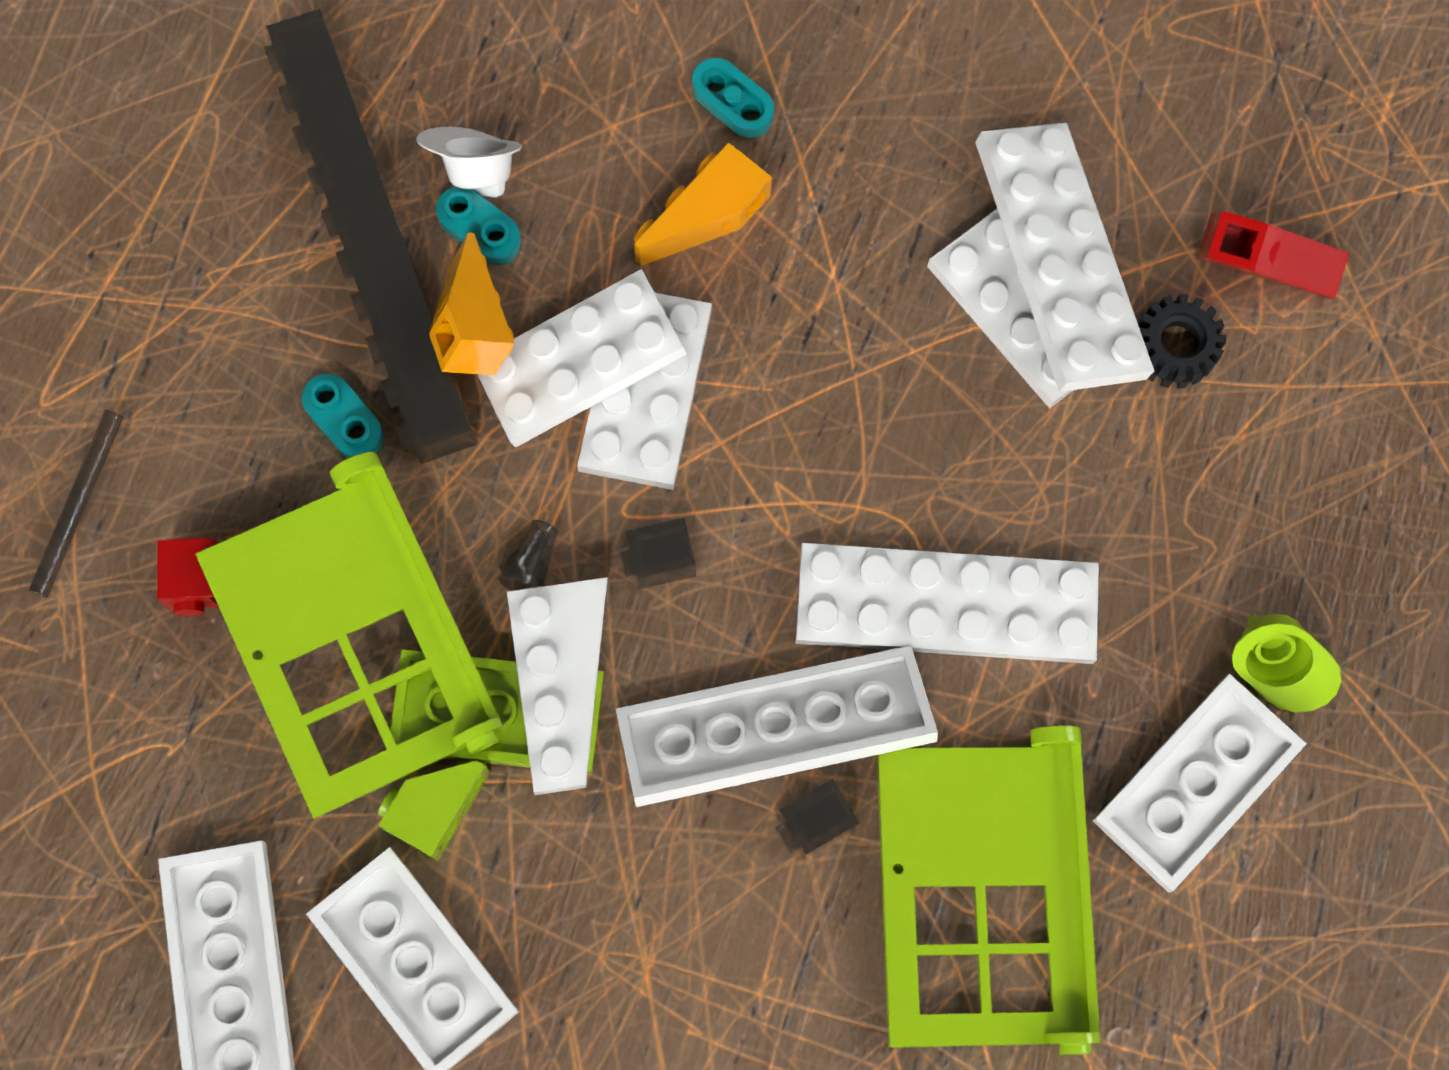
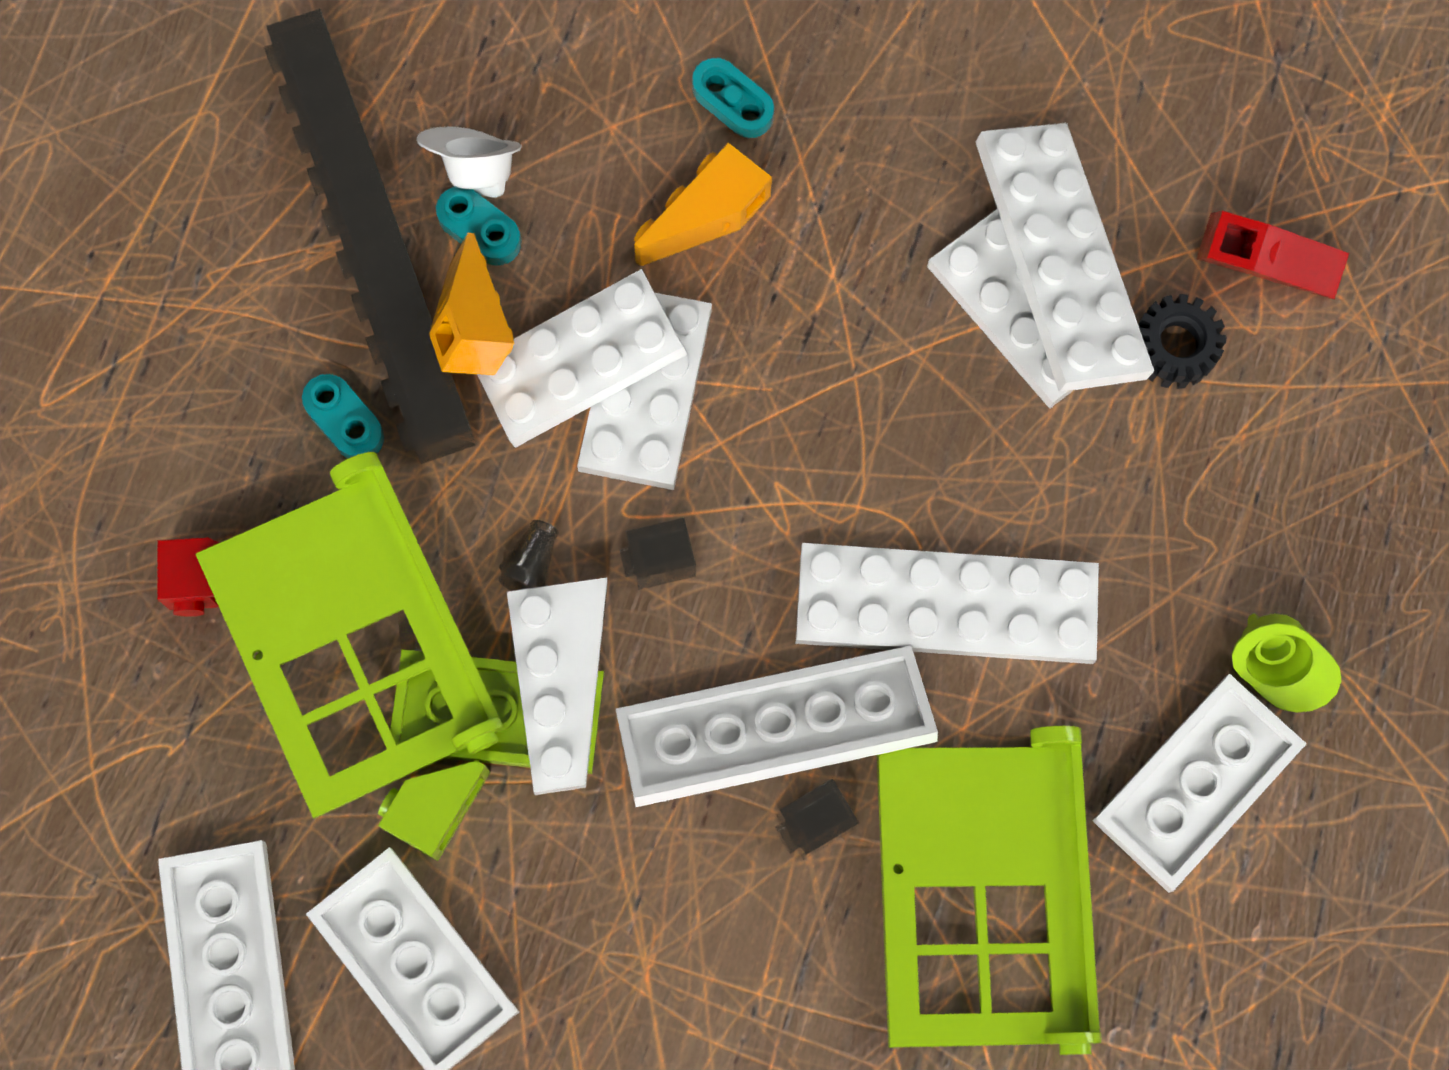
clear smoke bar [28,410,124,598] -> none

